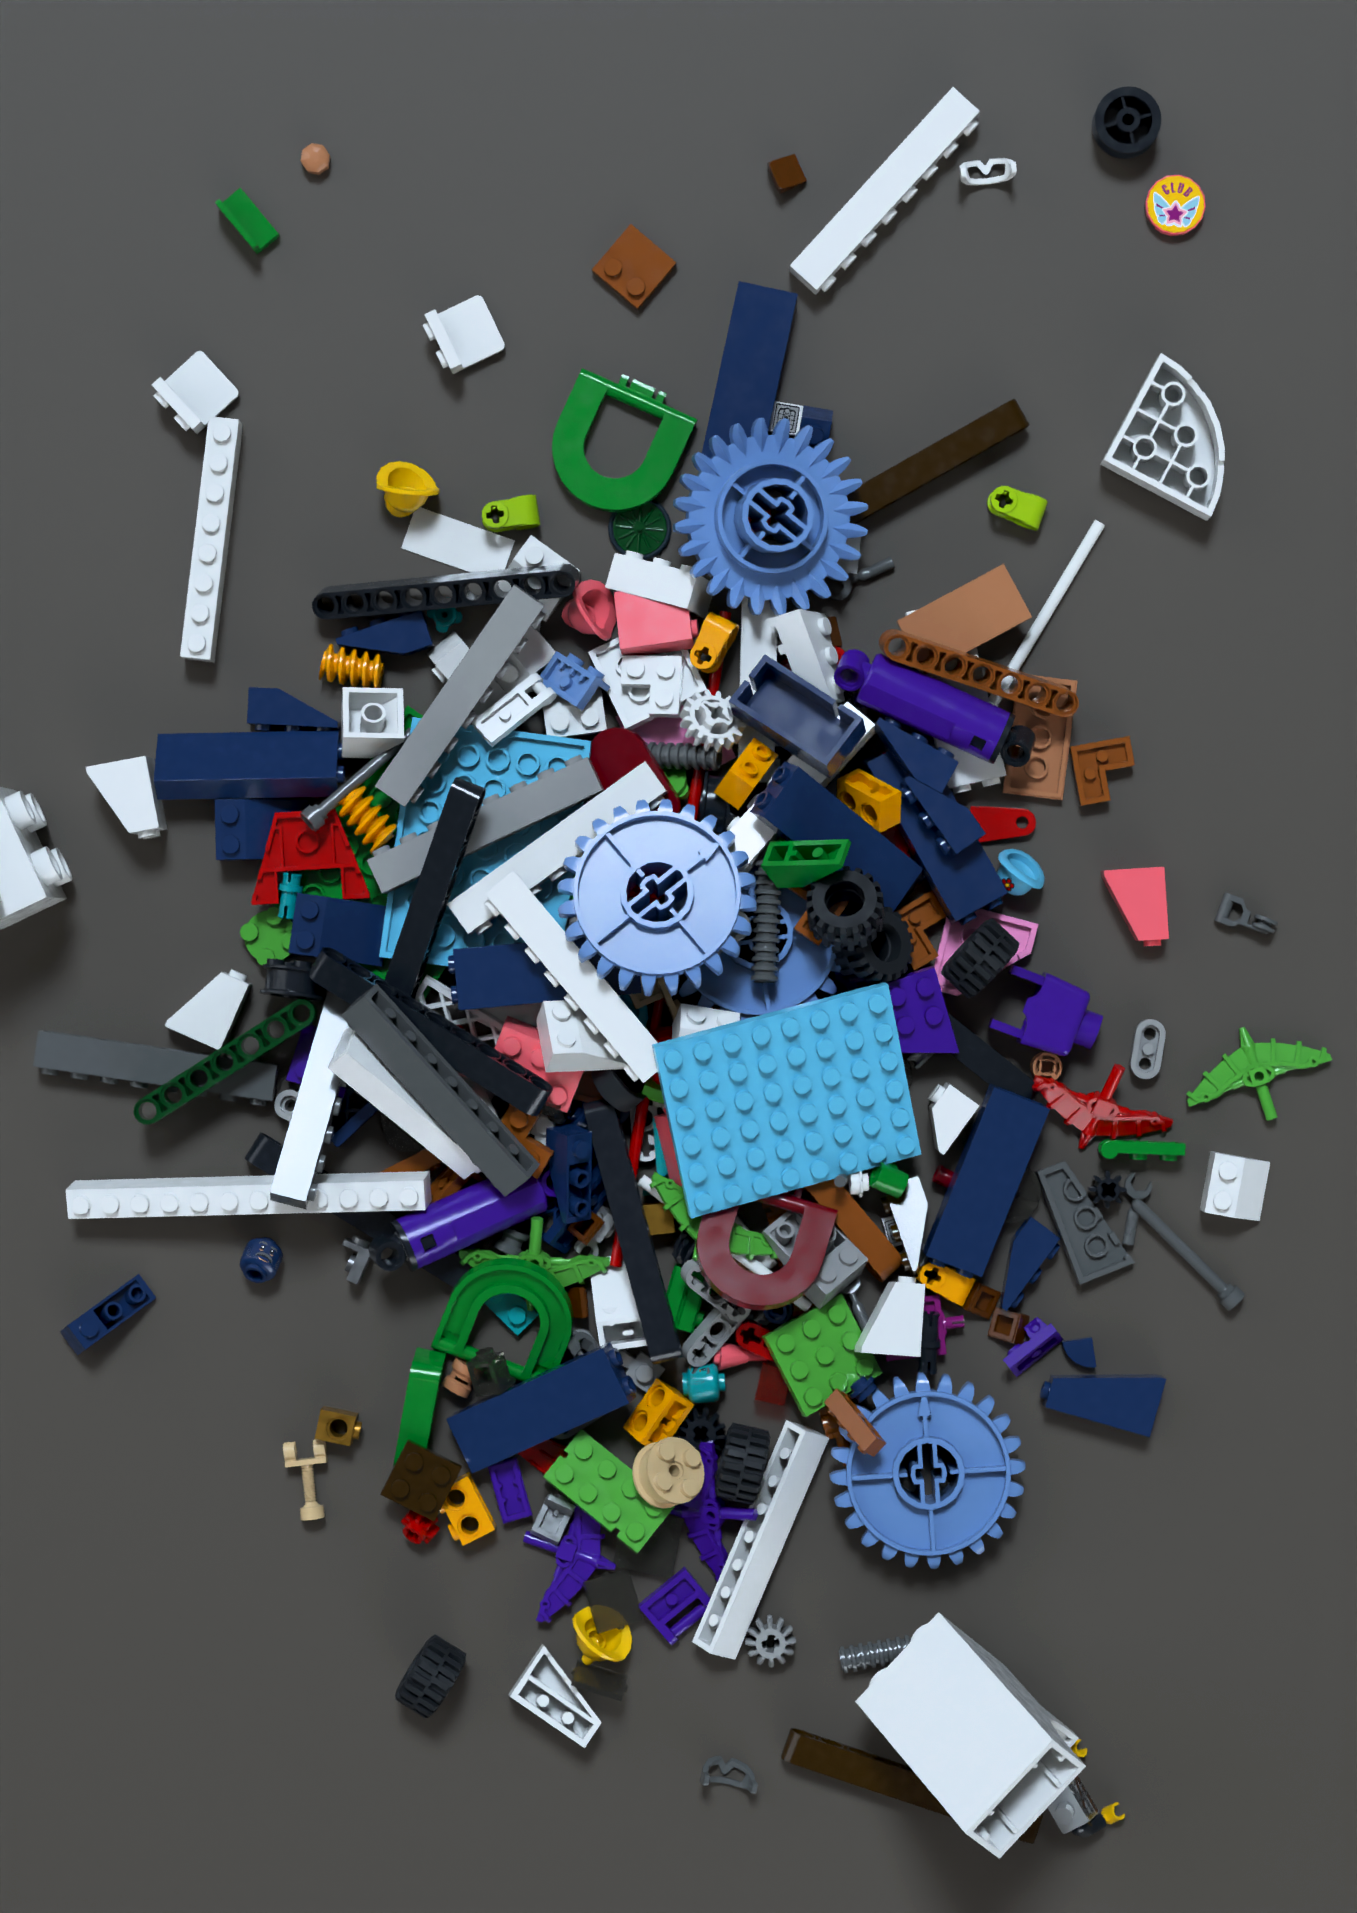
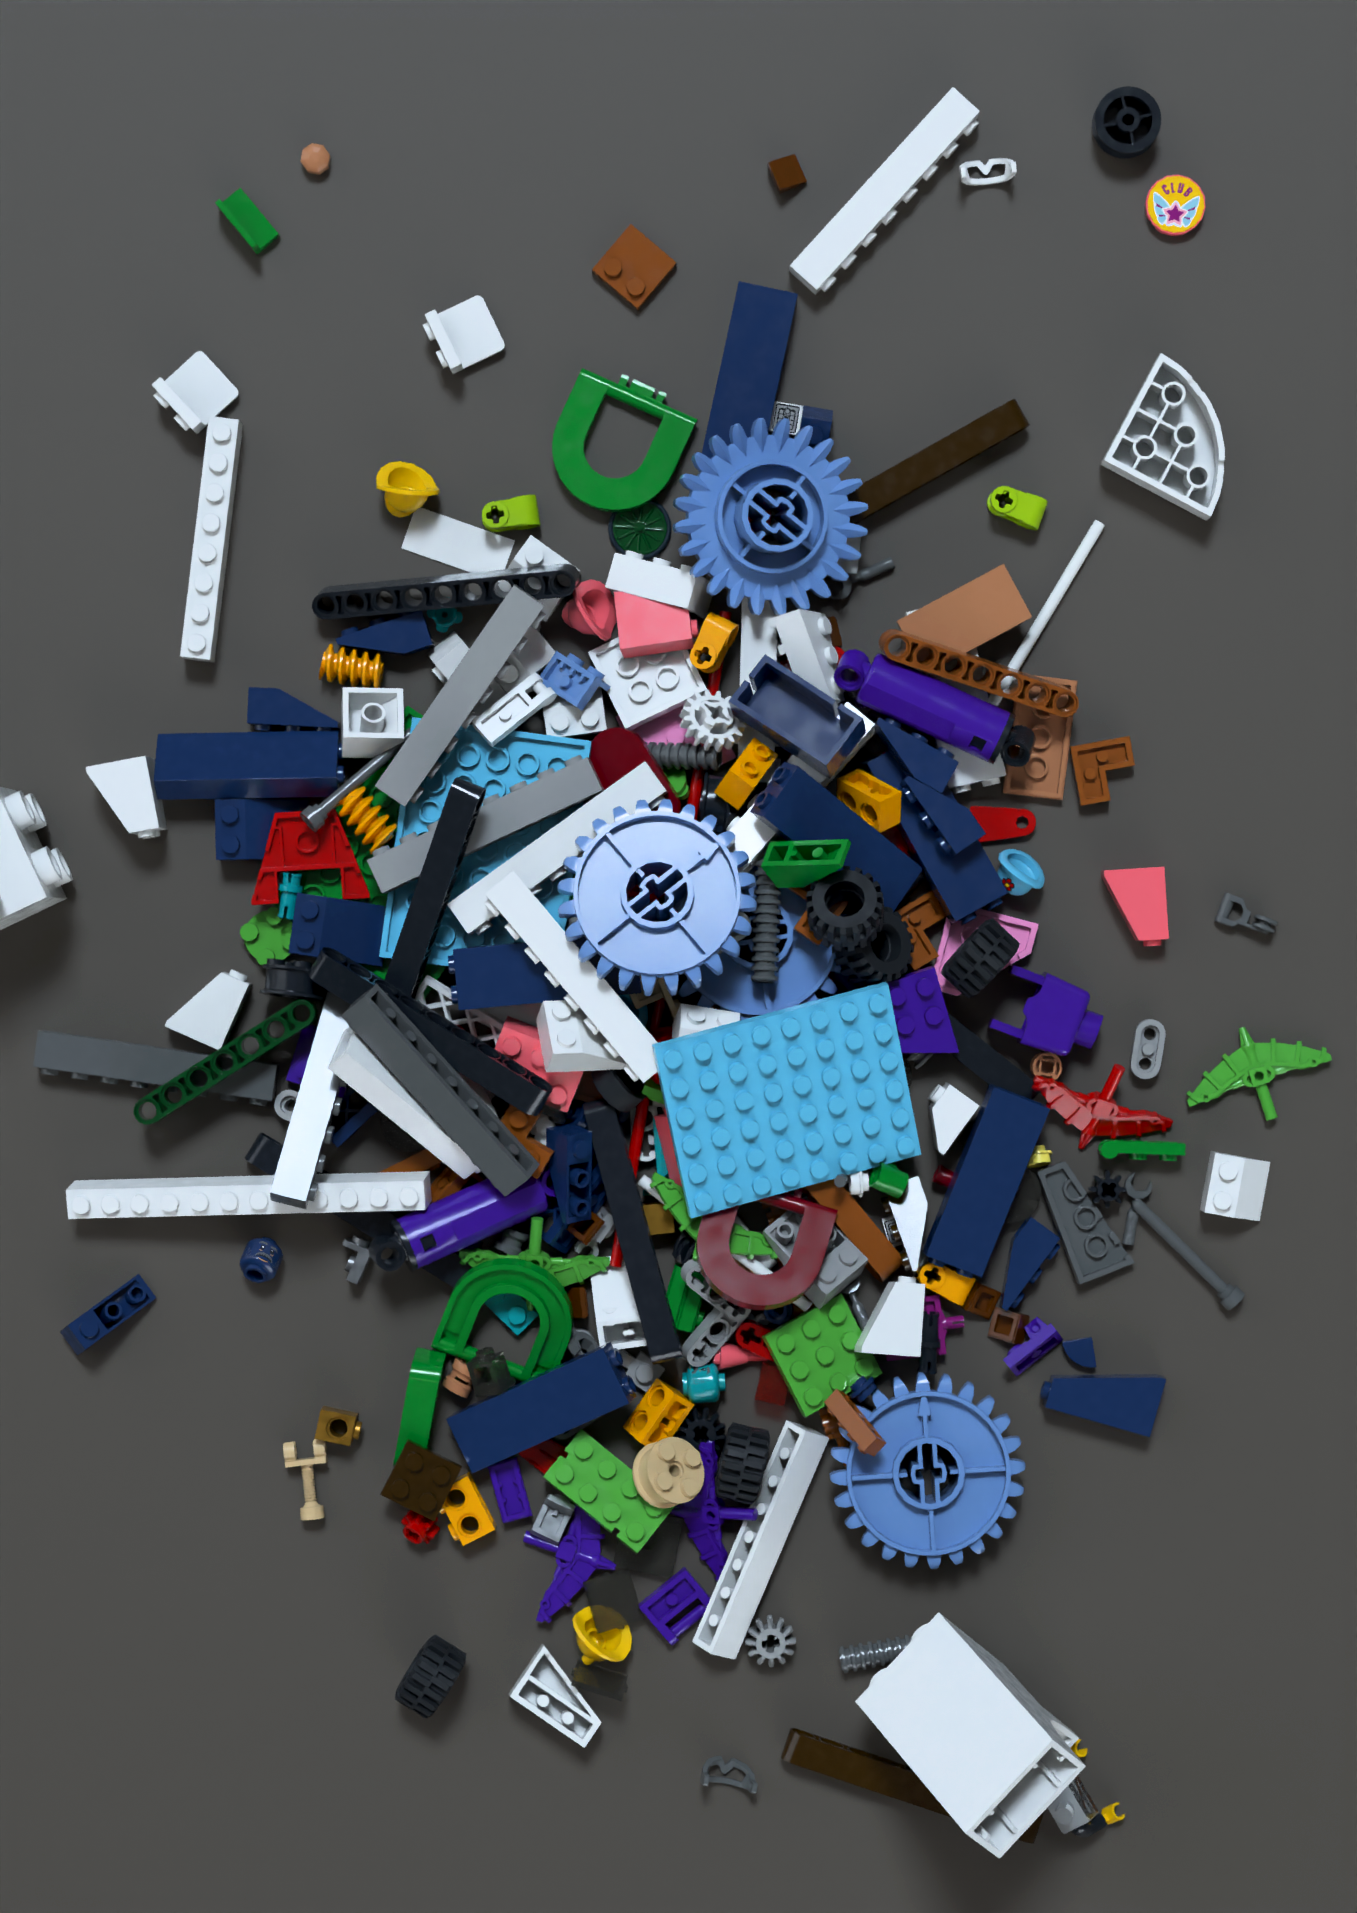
white plate [620,655,684,718] -> none
none -> light yellow plate [1027,1145,1052,1168]

